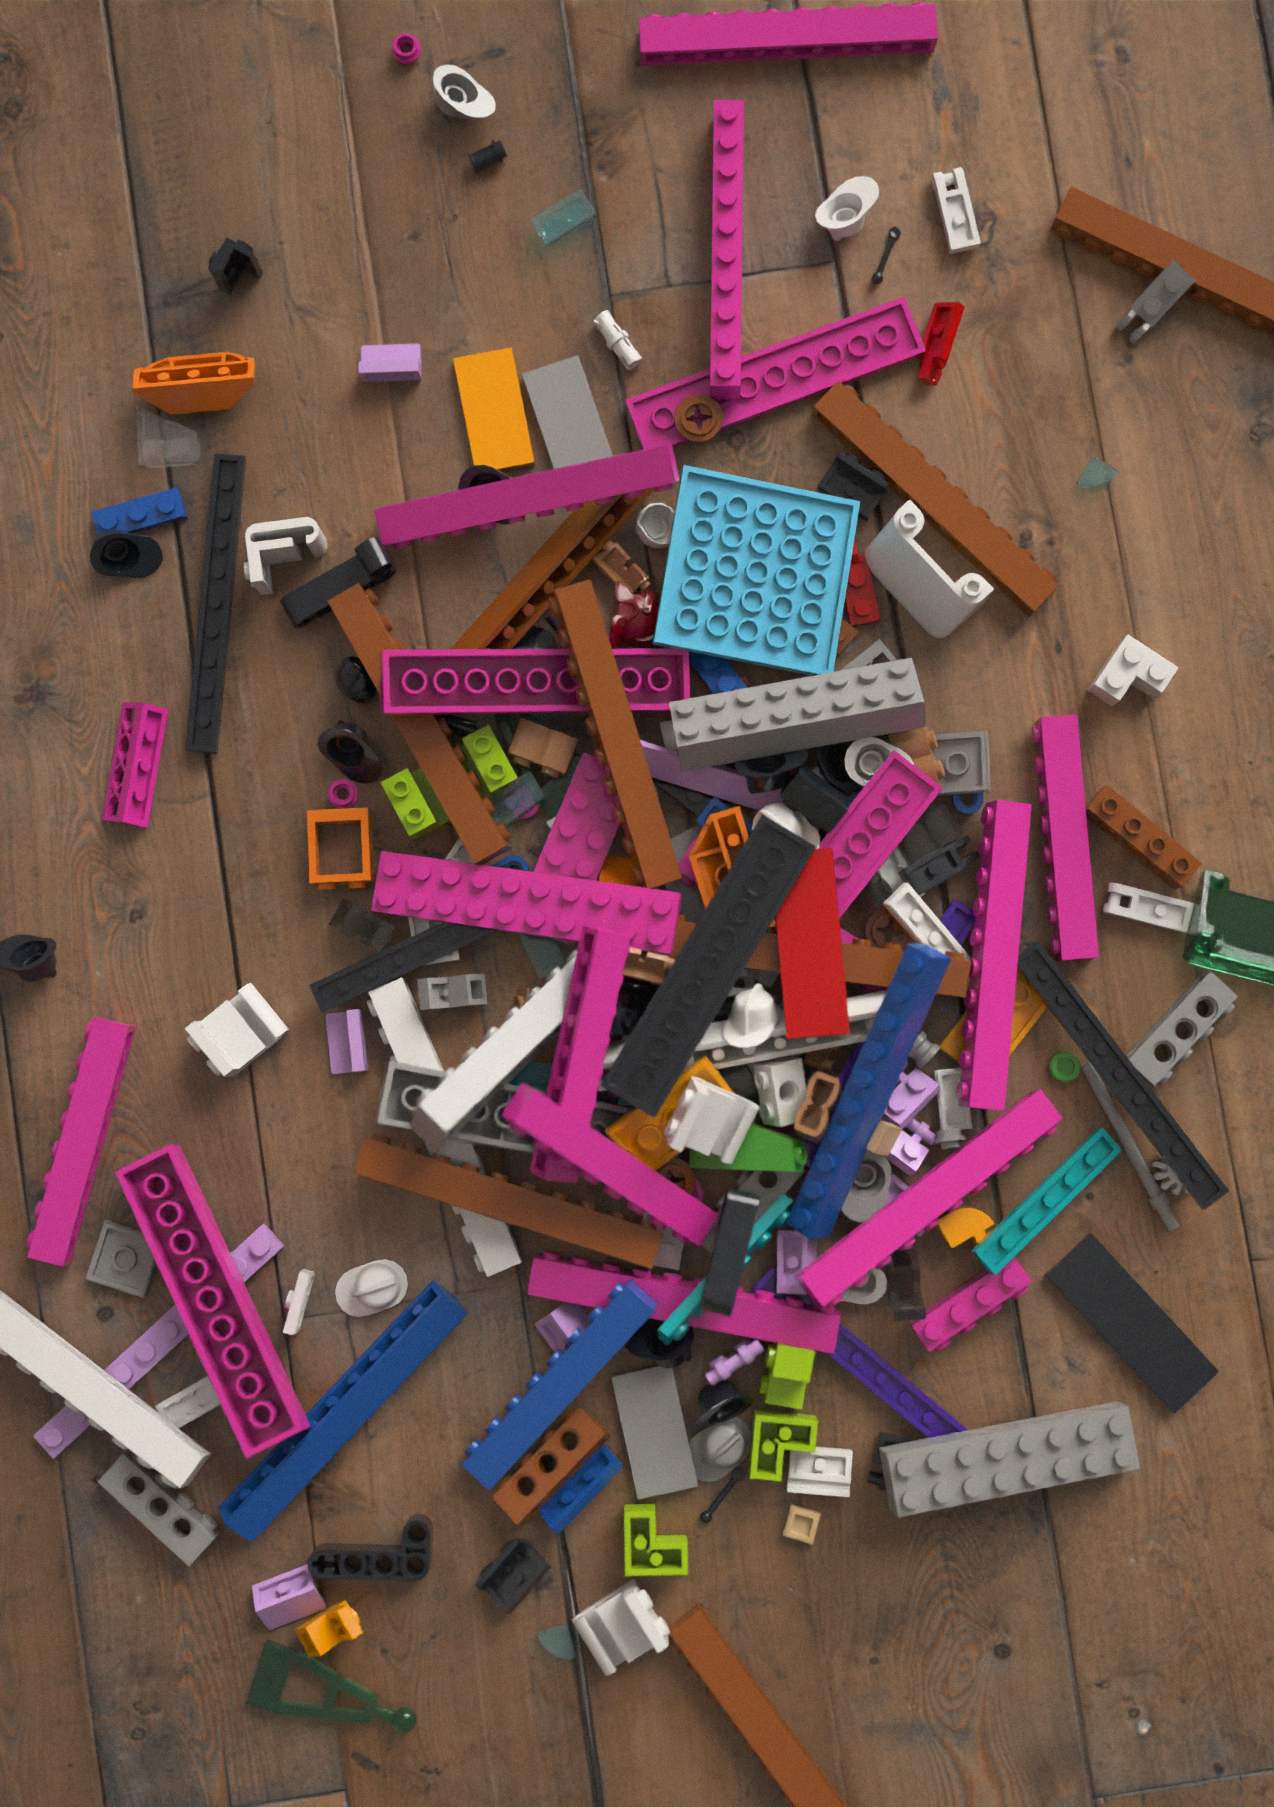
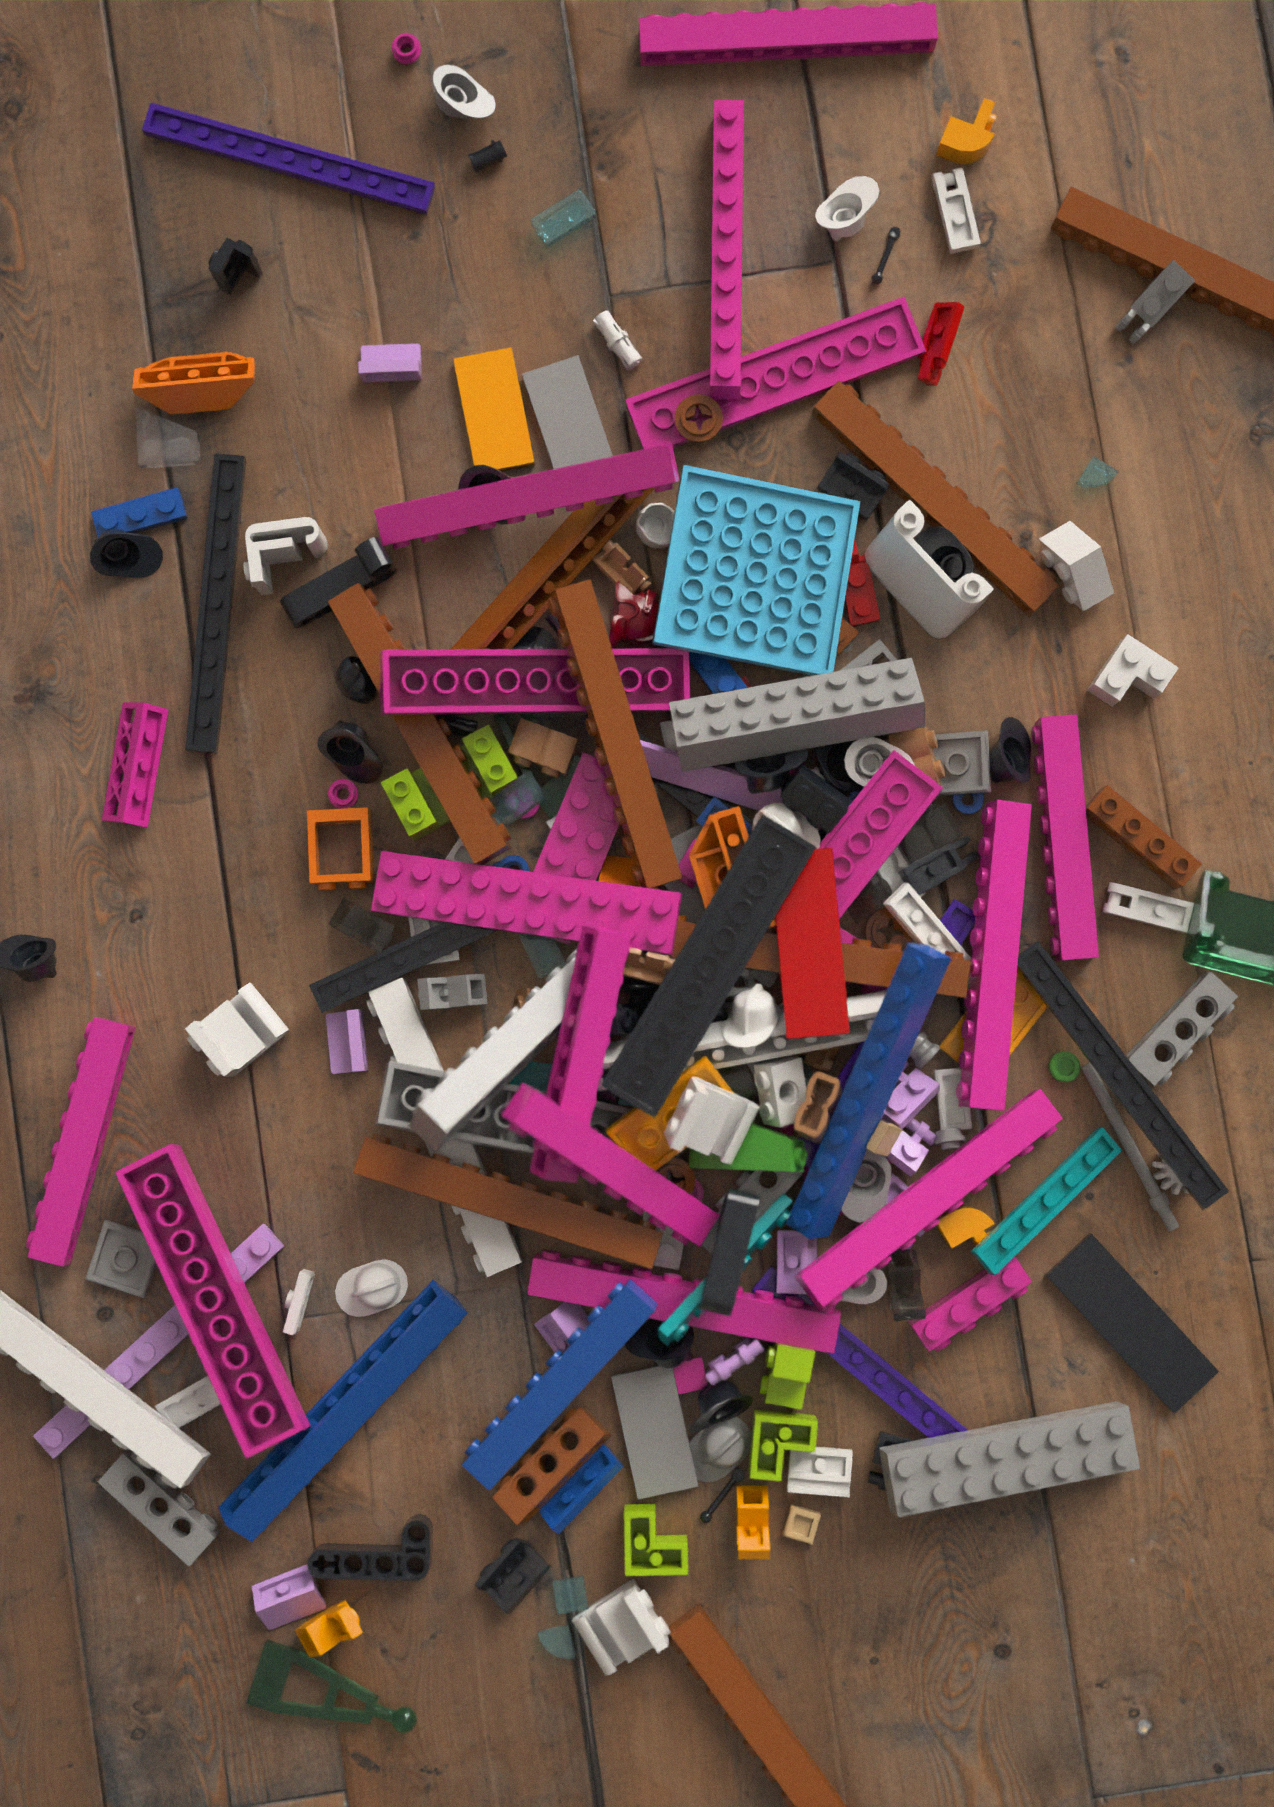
none -> dark purple plate [142,102,435,215]
none -> clear light blue tile [553,1575,589,1614]
none -> dark pink tile [673,1356,708,1395]
none -> light orange brick [736,1486,770,1559]
none -> black piece [915,526,974,583]
none -> light orange brick [936,98,996,164]
none -> black piece [989,717,1031,783]
none -> white brick [1039,521,1114,611]

